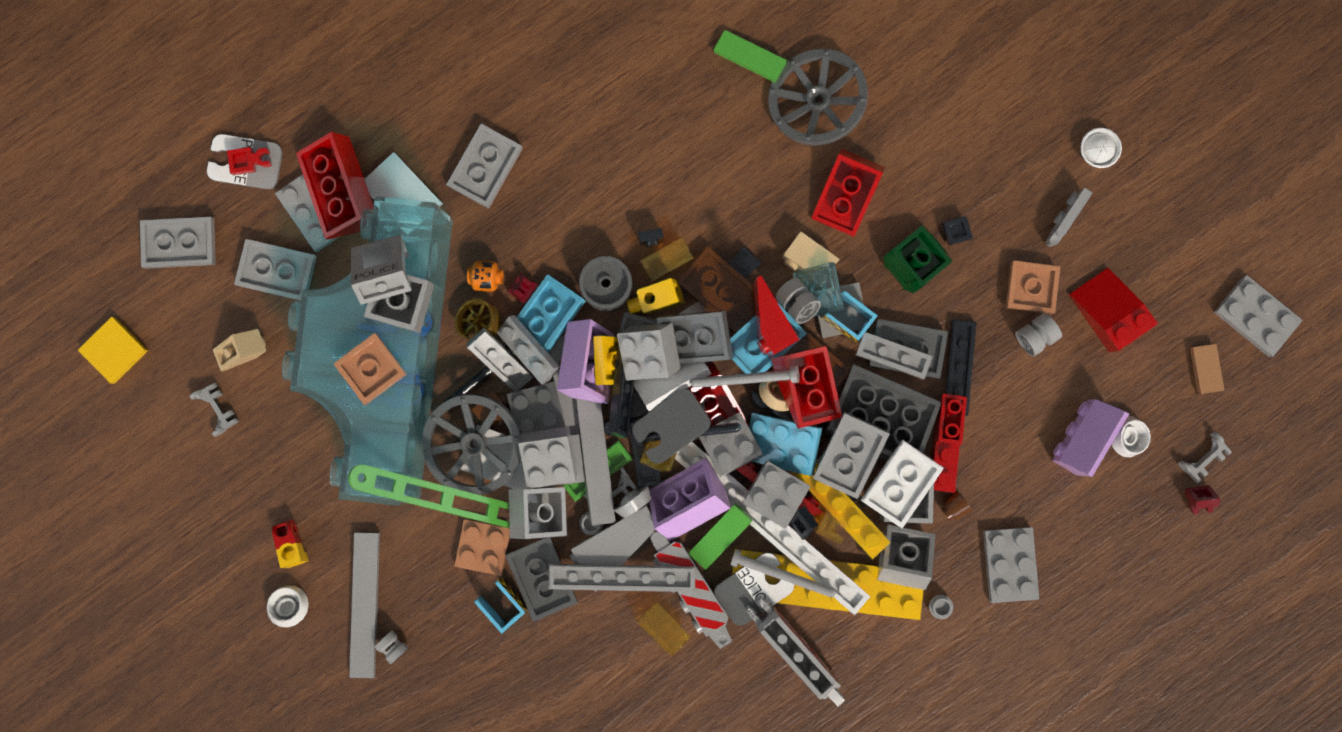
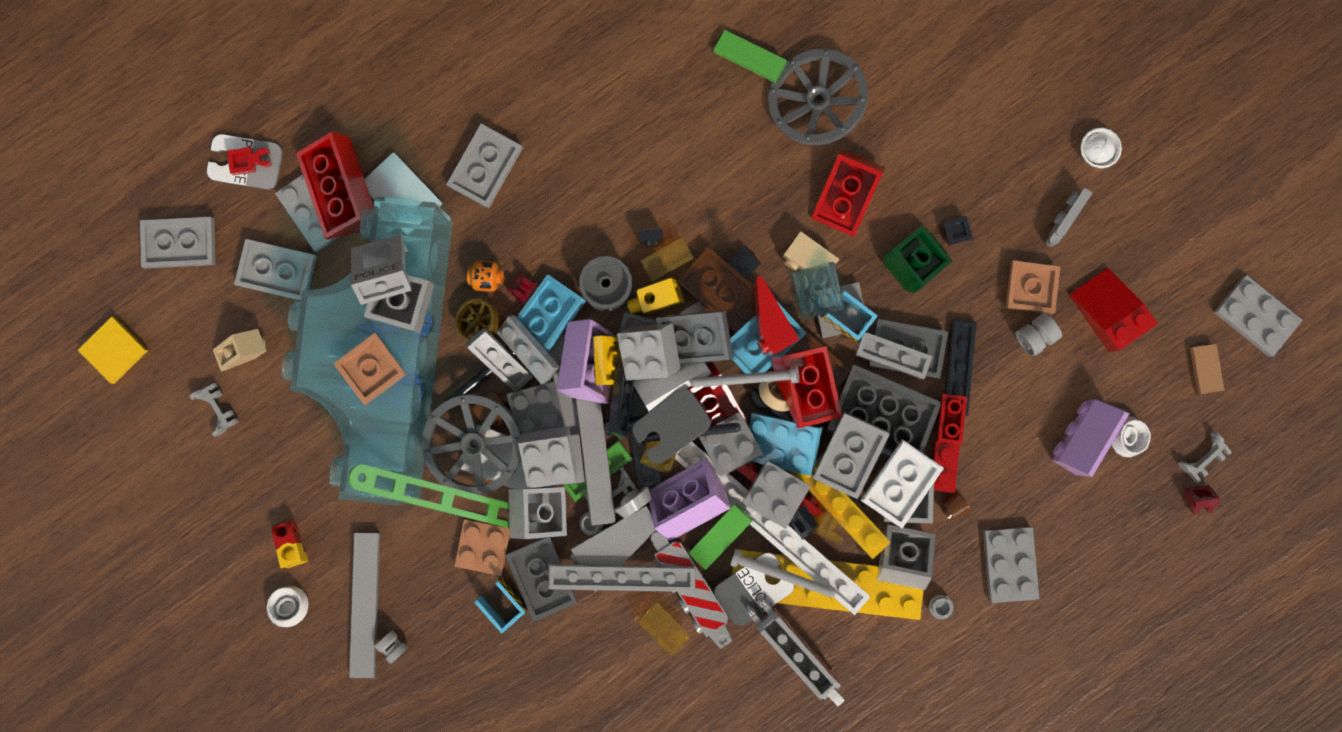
light grey wheel [776,278,821,324] -> none

